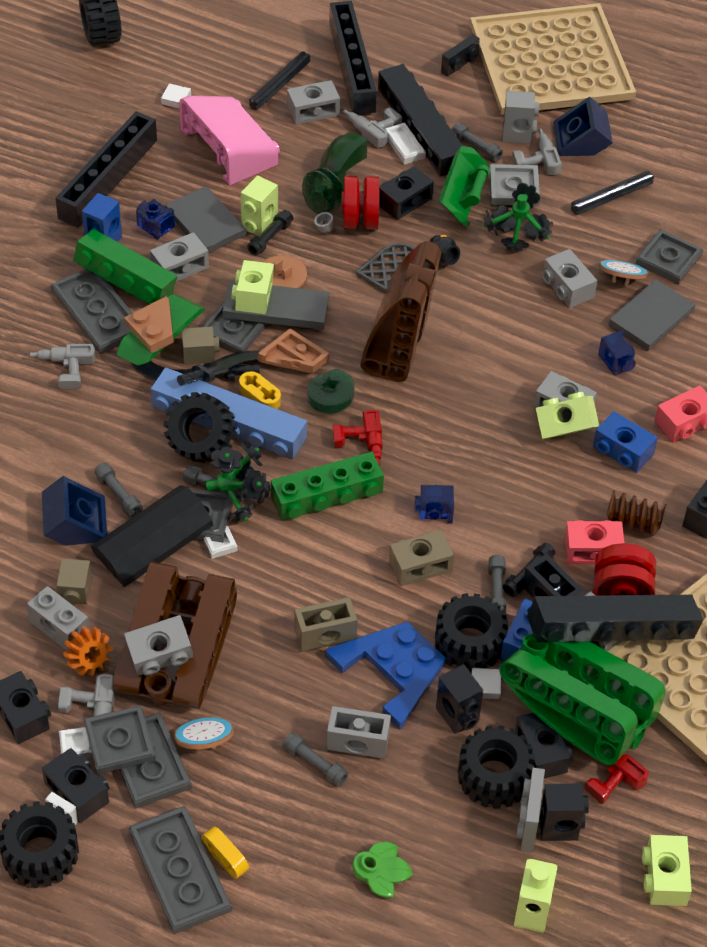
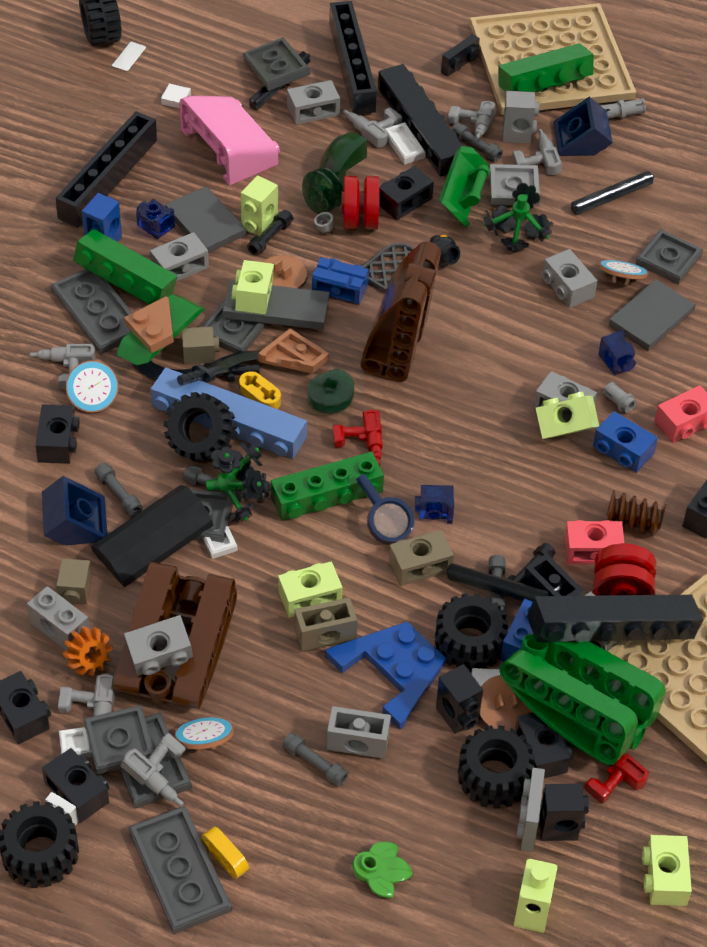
none -> black brick [35,404,80,464]
none -> piece [66,360,119,413]
none -> white sticker [112,42,146,71]
none -> light grey piece [121,733,186,807]
none -> dark grey tile [242,37,311,91]
none -> yellowish green brick [278,561,343,618]
none -> blue brick [312,257,369,305]
none -> piece [356,473,414,544]
none -> black axle [446,563,549,602]
none -> light grey piece [448,101,495,140]
none -> nougat piece [480,675,532,731]
none -> green brick [498,43,594,92]
none -> light grey pin [602,98,646,119]
none -> light grey pin [603,382,636,413]

